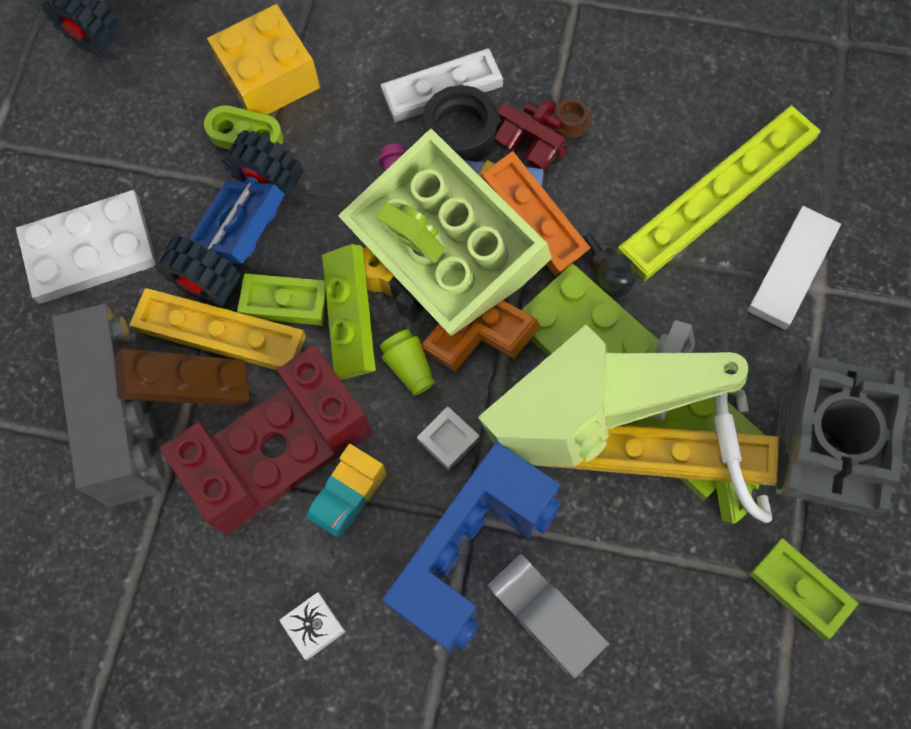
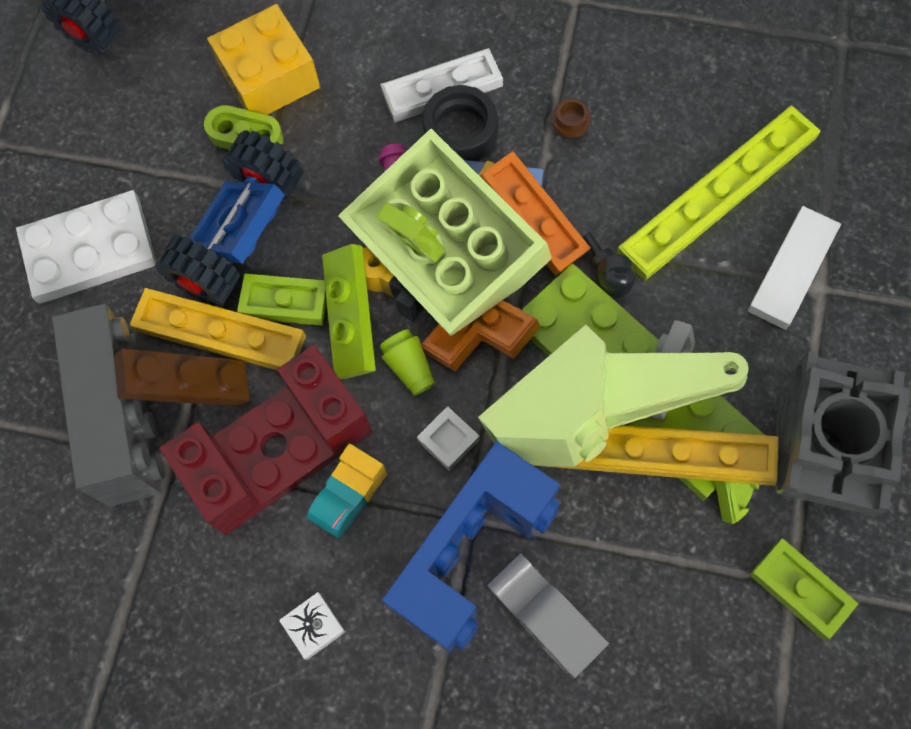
dark red hips [493,98,568,171] -> none
white piece [714,389,772,523] -> none

